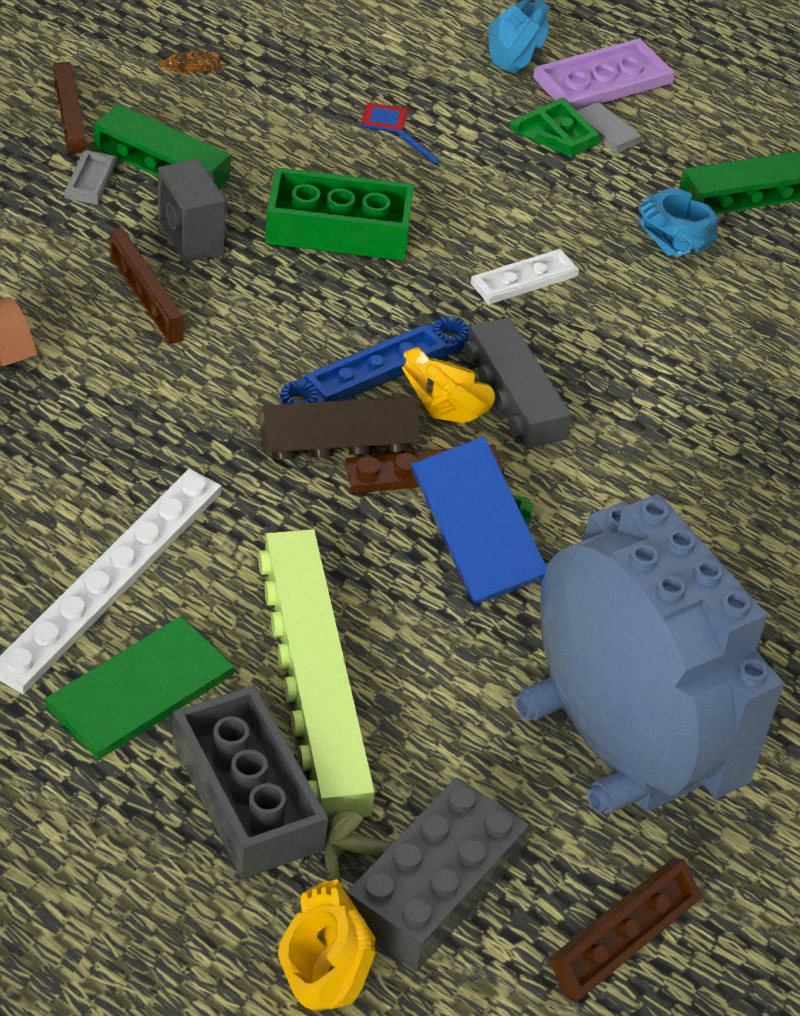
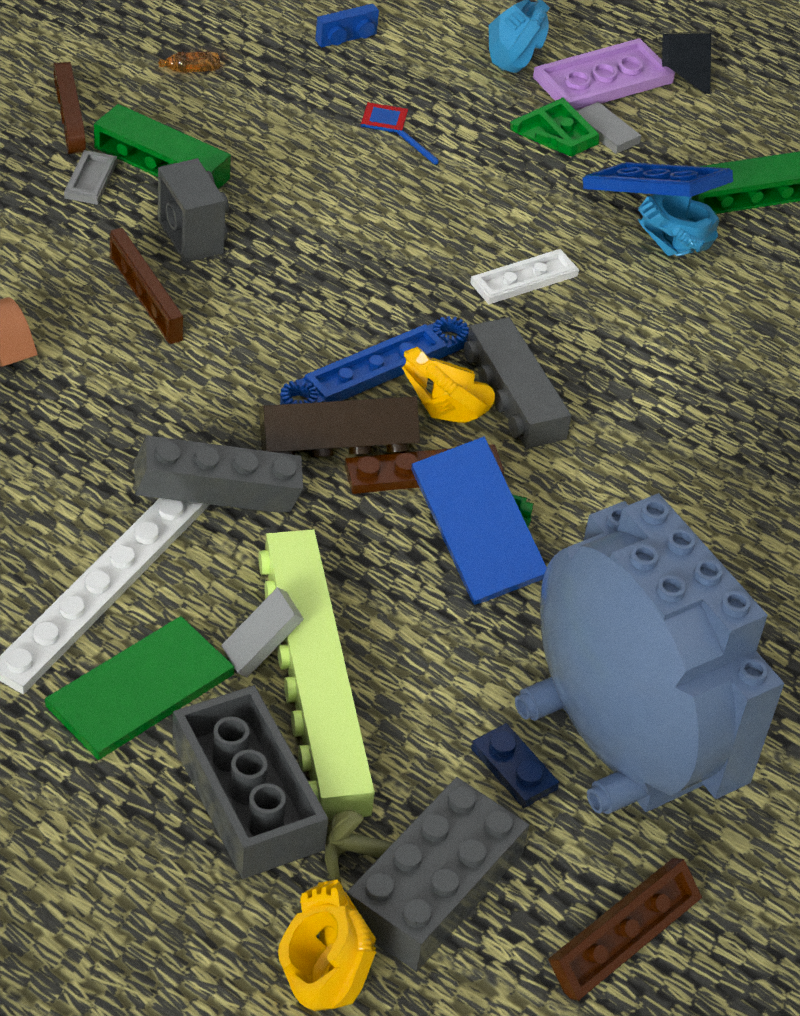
green brick [265,167,414,261] -> none
none -> dark grey brick [134,435,303,512]
none -> light grey tile [221,587,304,678]
none -> blue plate [315,4,379,47]
none -> dark blue plate [471,723,559,809]
none -> blue tile [582,162,733,197]
none -> black slope [662,31,711,94]

